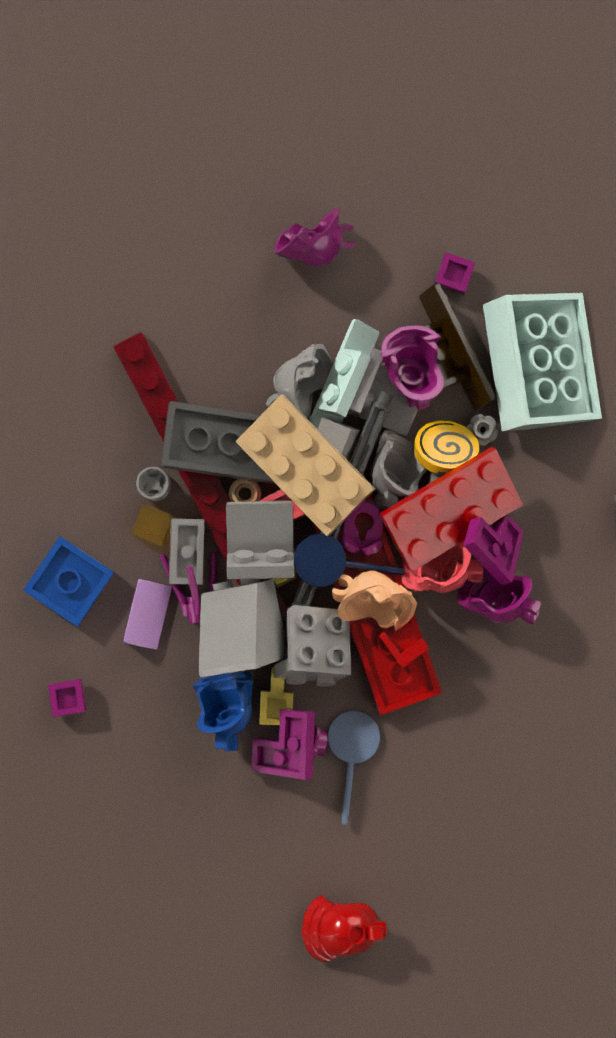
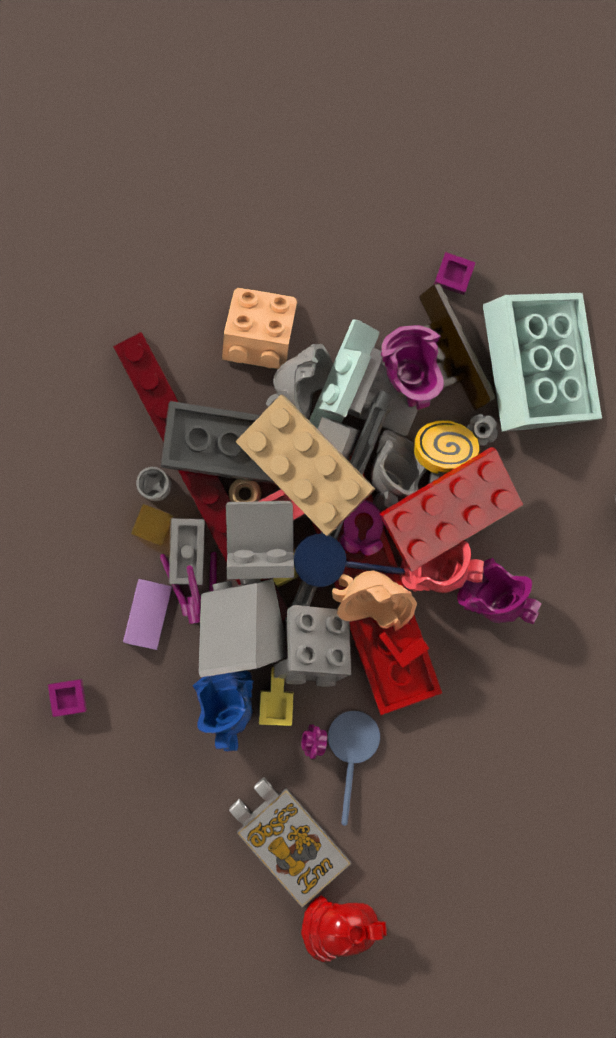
blue plate [23,536,115,627] -> none
magenta plate [251,708,315,780] -> none
magenta helmet [274,208,356,266] -> none
magenta plate [464,515,524,585] -> none
none -> light nougat bracket [222,288,297,369]
none -> tile [229,777,351,908]

